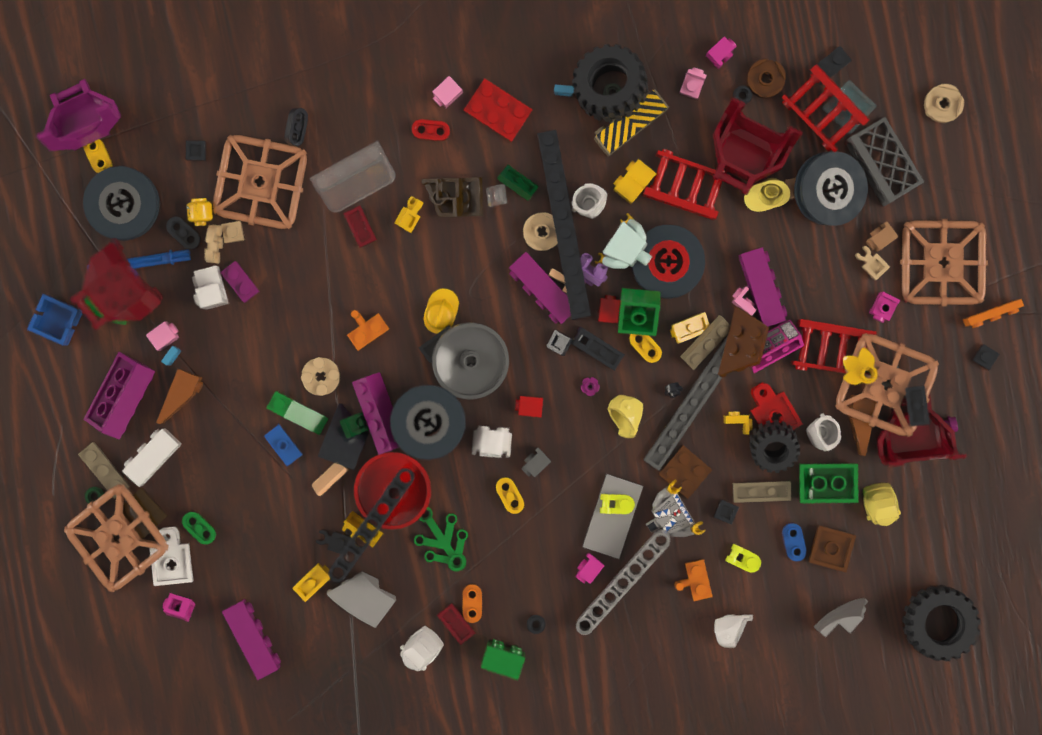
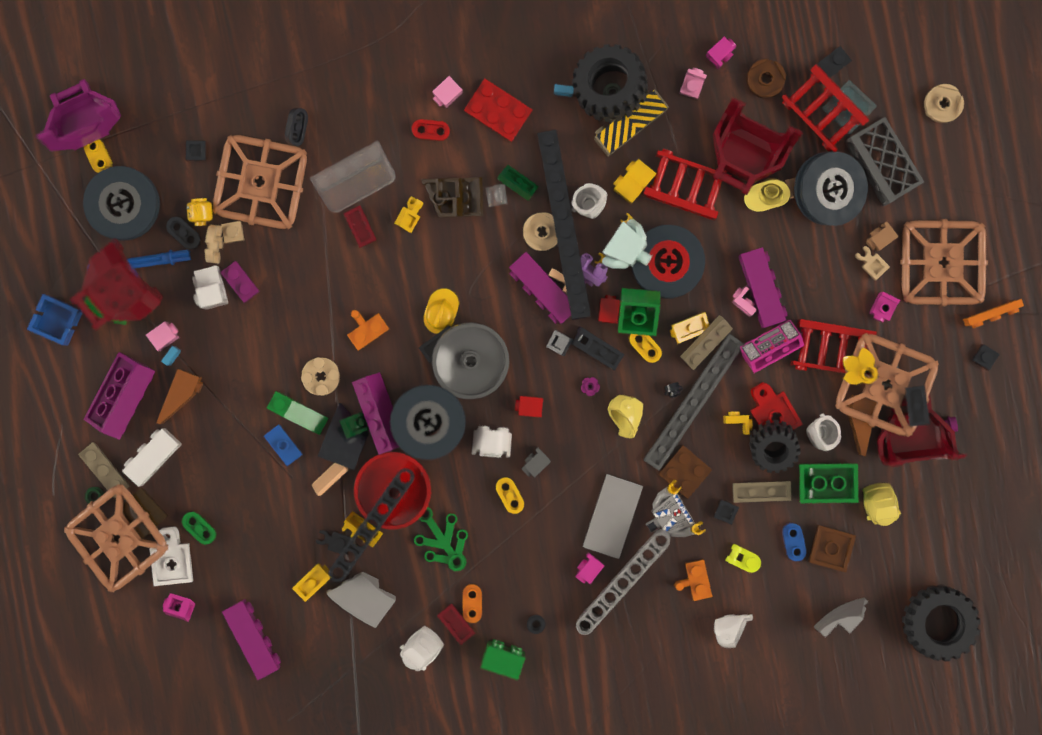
neon yellow plate [600,494,635,514] -> none
reddish brown wing [718,306,769,377] -> none
black plate [733,86,752,104] -> none

